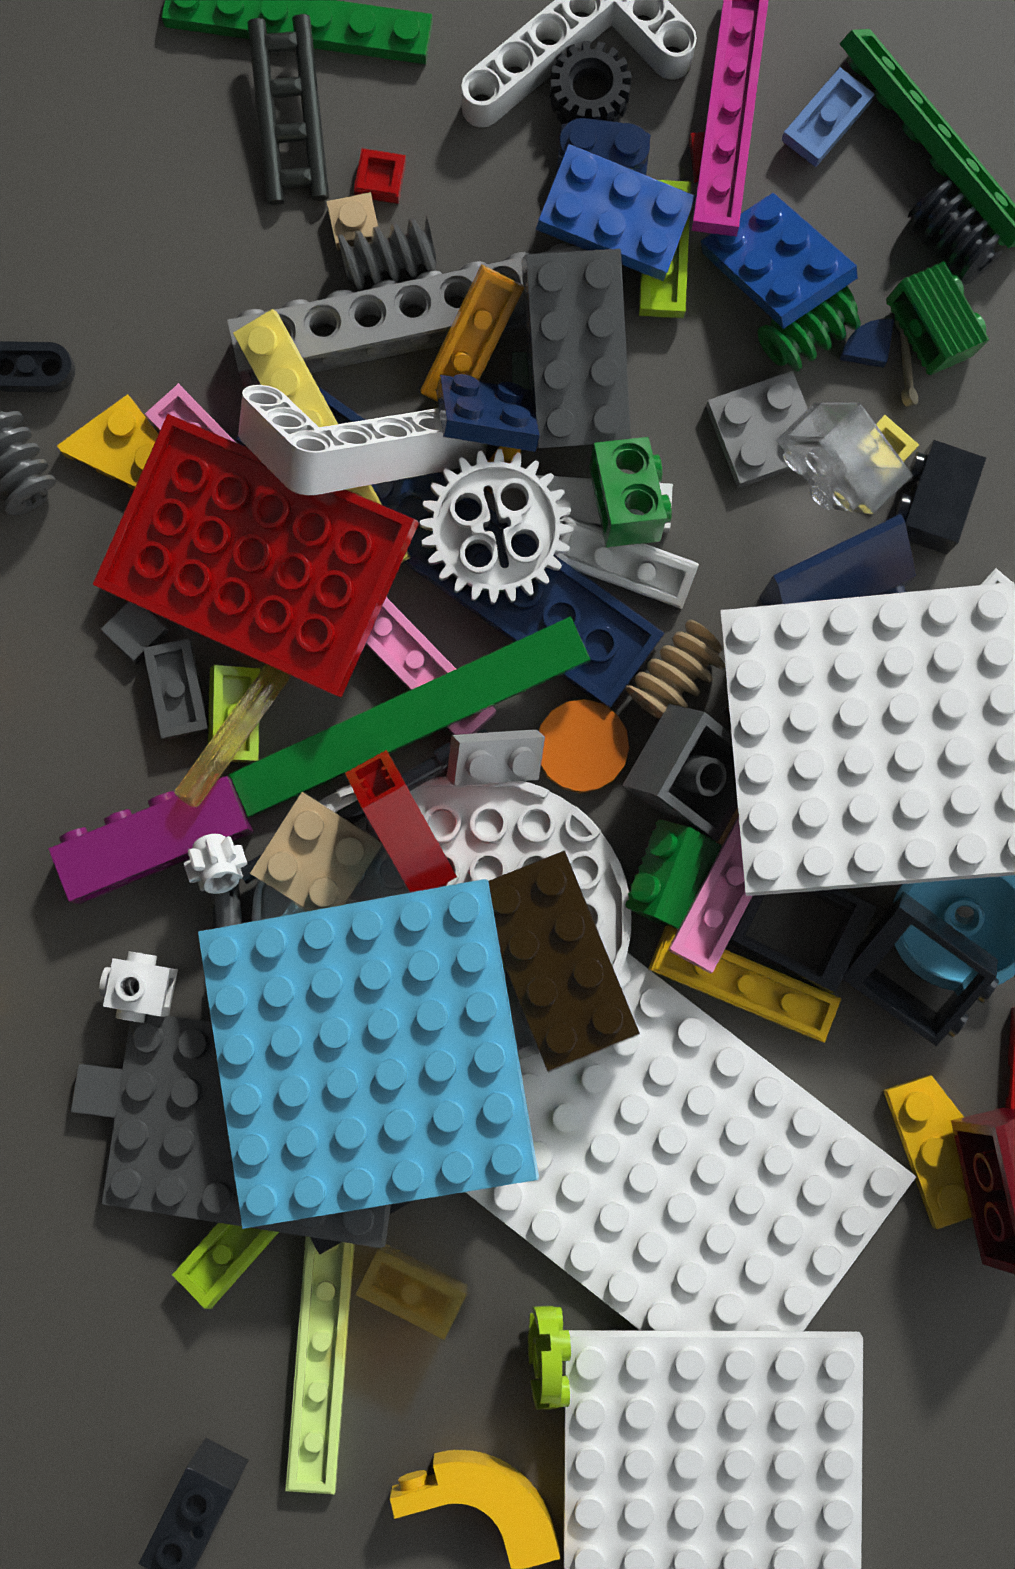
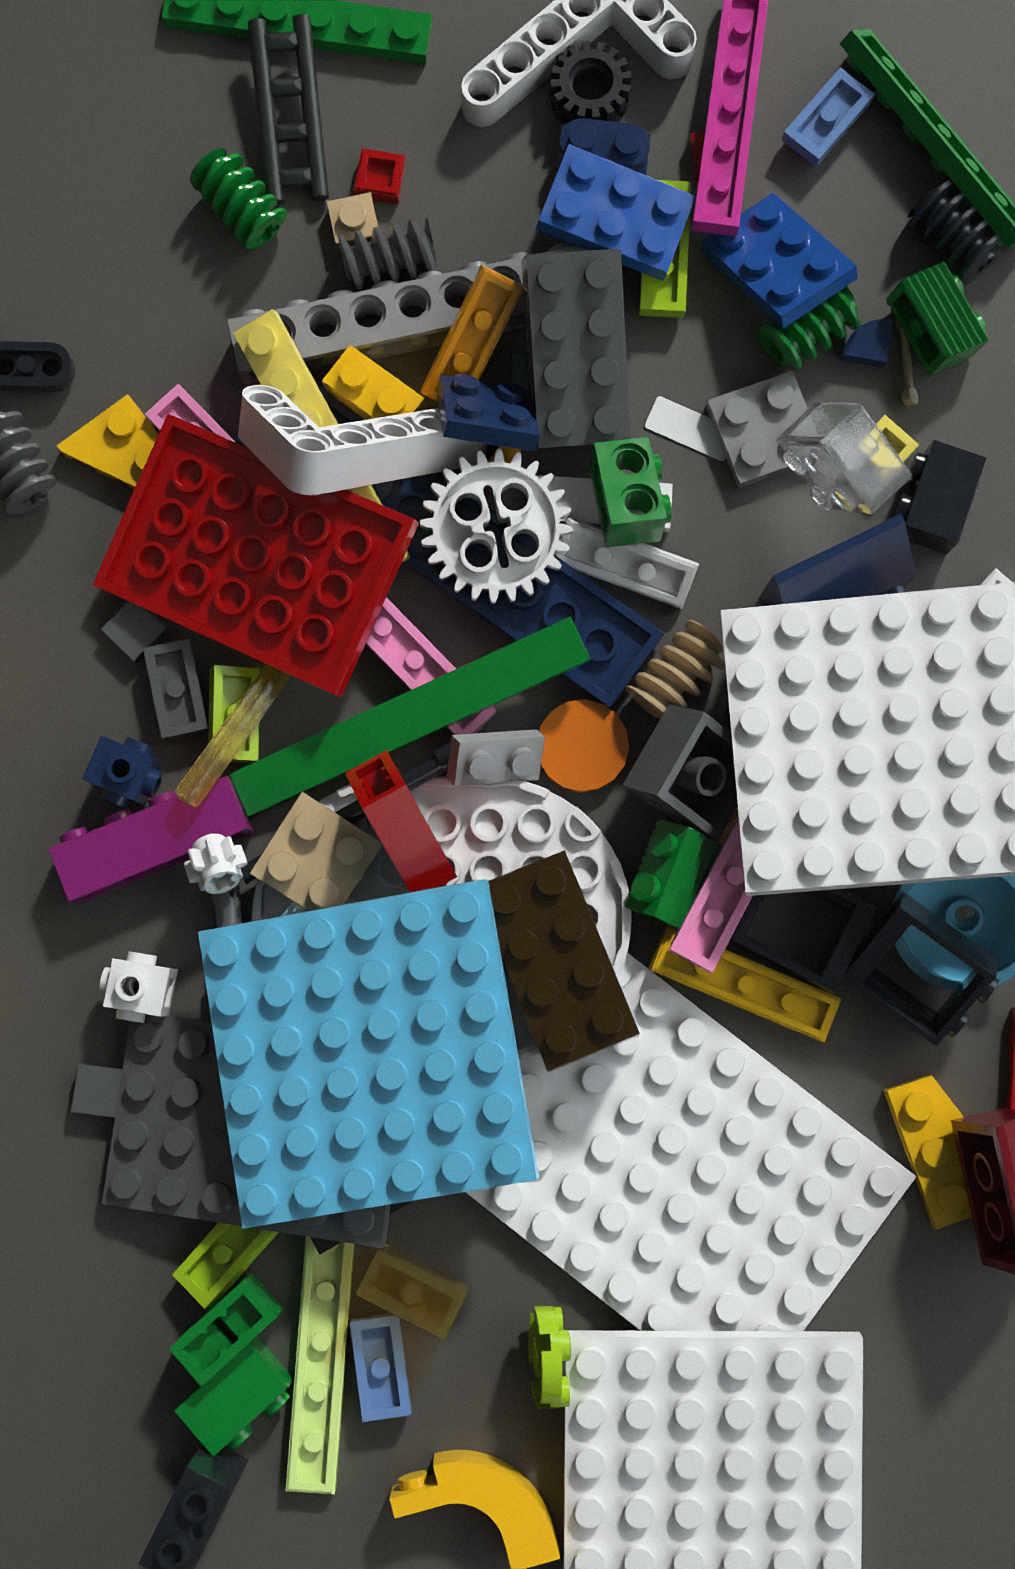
none -> dark blue brick [82,735,164,809]
none -> green brick [169,1271,283,1387]
none -> green brick [174,1336,294,1457]
none -> green piece [189,148,288,251]
none -> yellow brick [322,345,426,420]
none -> medium blue plate [350,1312,412,1422]
none -> white sticker [645,396,726,461]

